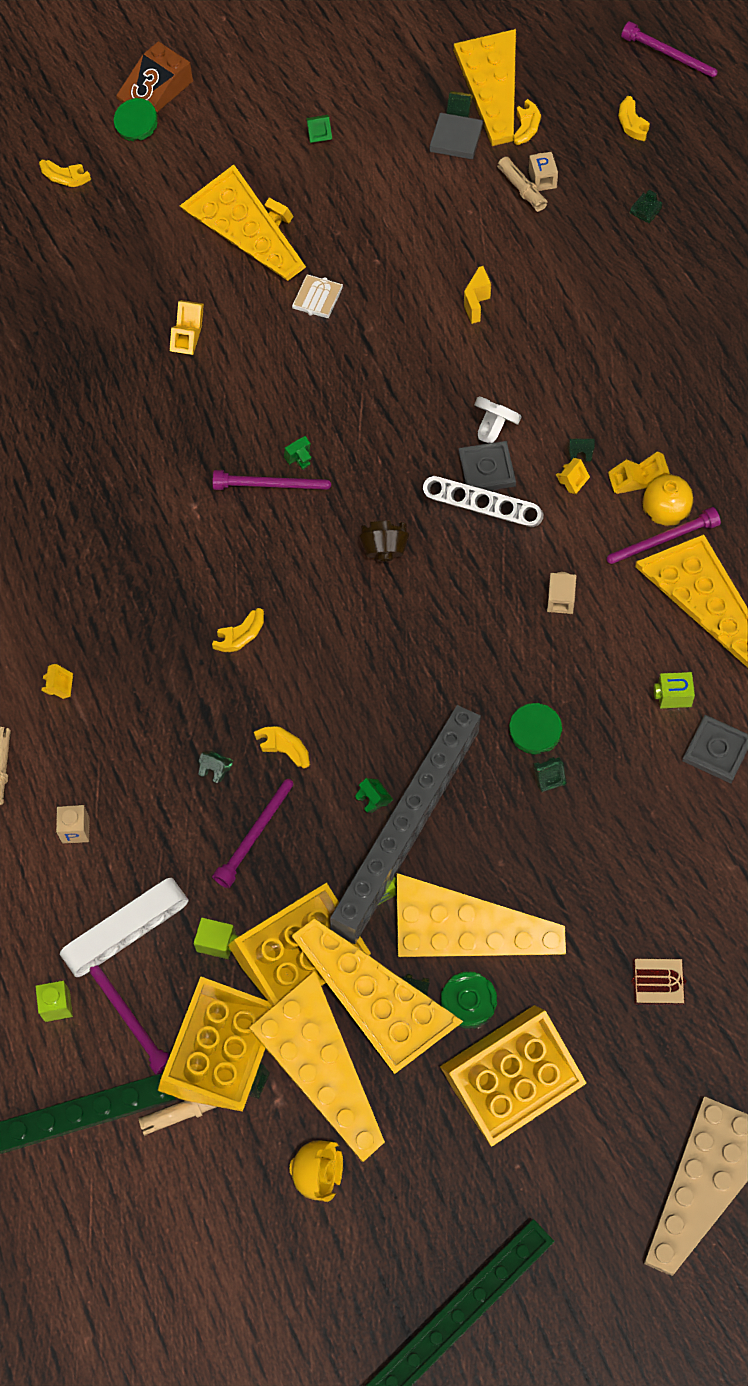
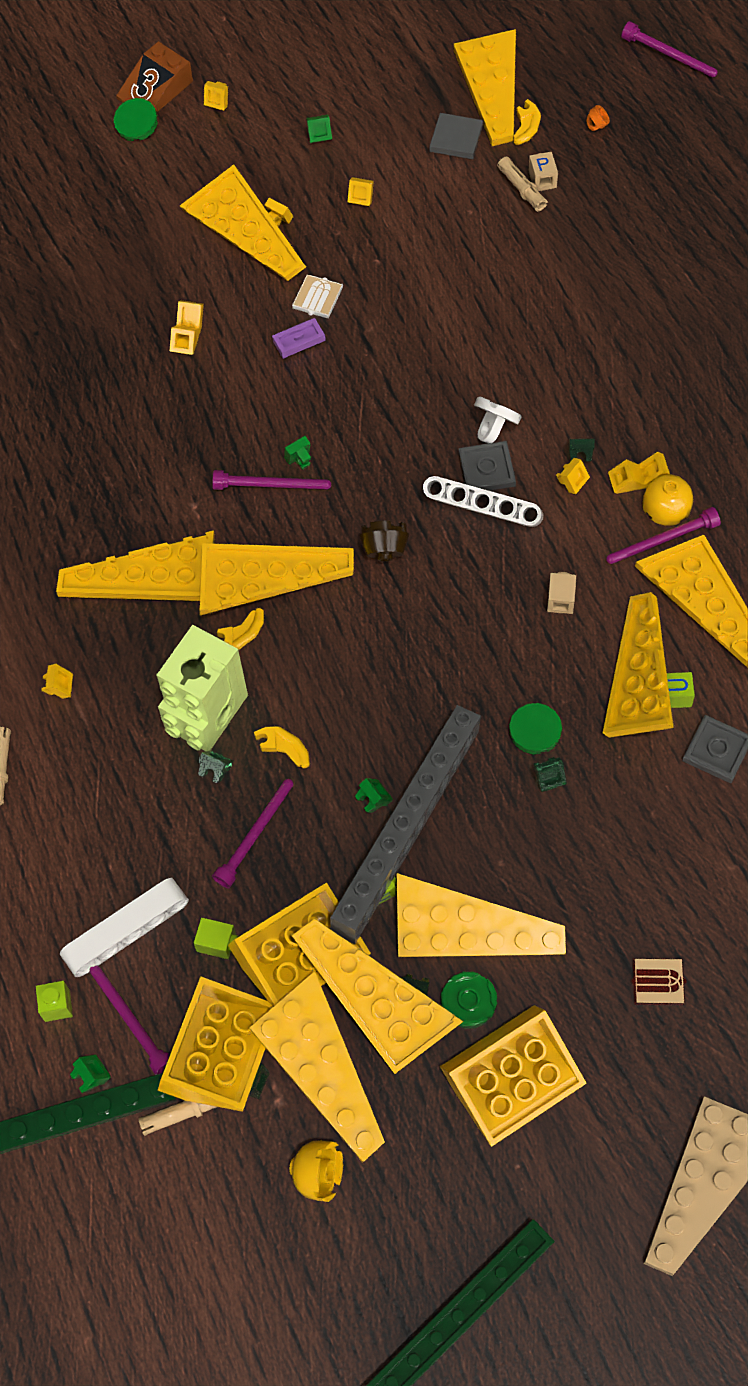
yellow piece [39,160,91,187] -> none
tan brick [56,805,89,844] -> none
clear green tile [447,91,473,118] -> none
yellow slope [464,266,491,324] -> none
yellow piece [618,96,650,141] -> none
clear green tile [630,190,663,224] -> none
none -> yellow wing [56,530,215,601]
none -> green tile [70,1055,111,1093]
none -> yellowish green piece [157,625,248,753]
none -> yellow wing [200,543,354,615]
none -> yellow tile [204,81,228,110]
none -> medium lavender plate [272,318,325,358]
none -> yellow tile [348,177,374,206]
none -> orange tile [586,105,610,131]
none -> yellow wing [603,592,674,737]

